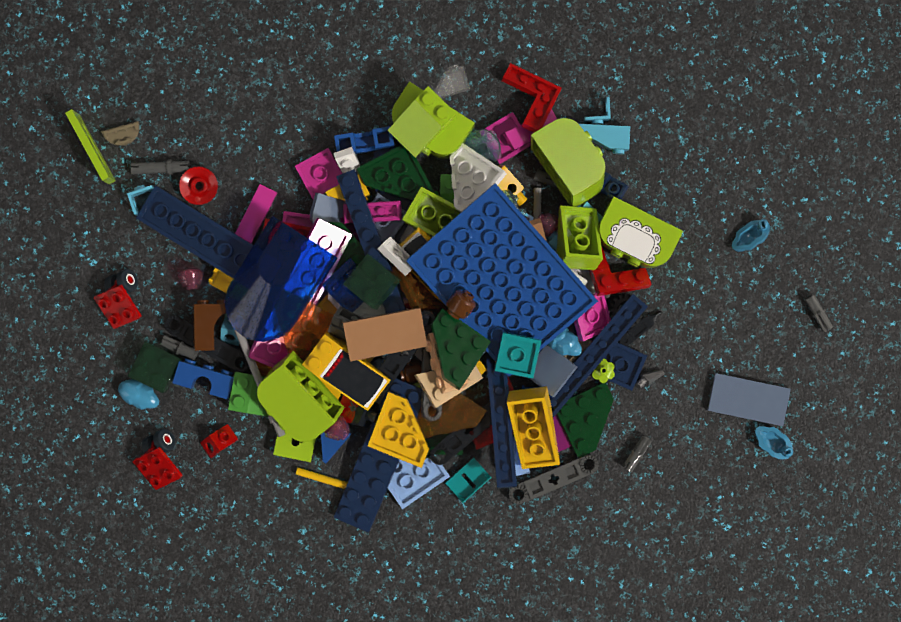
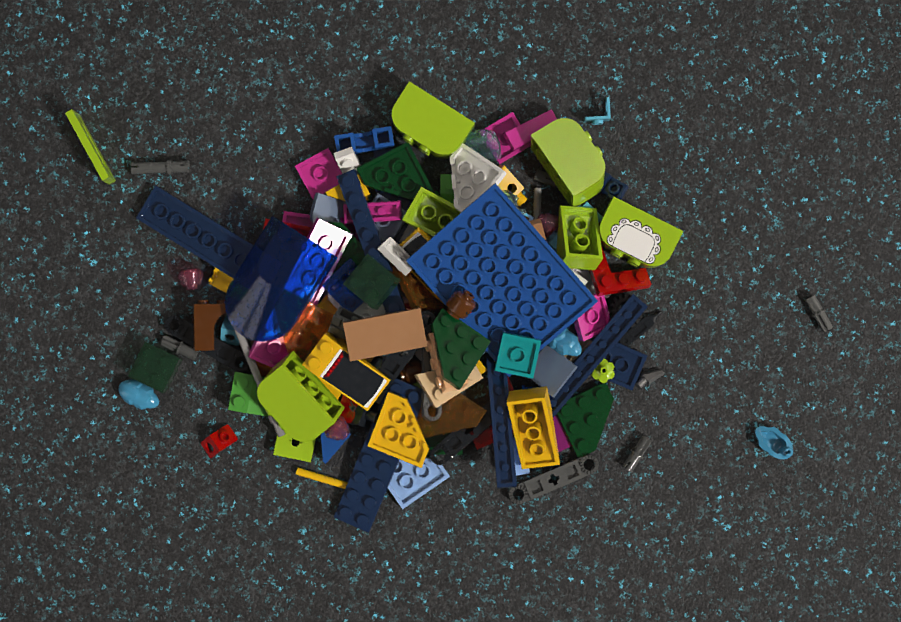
red plate [94,269,142,329] -> none
dark tan tile [101,121,140,146] -> none
medium azure bracket [127,185,154,216] -> none
red plate [133,429,183,490] -> none
blue arch [173,359,234,400] -> none
red dish [179,167,218,205] -> none
dark pink tile [235,184,277,244] -> none
lime slope [388,86,456,158] -> none
clear slope [434,64,470,99] -> none
teal piece [445,457,492,503] -> none
red plate [502,63,562,133] -> none
medium azure slope [579,124,630,154] -> none
sand blue tile [707,373,791,426] -> none
dark azure arm [732,219,770,252] -> none

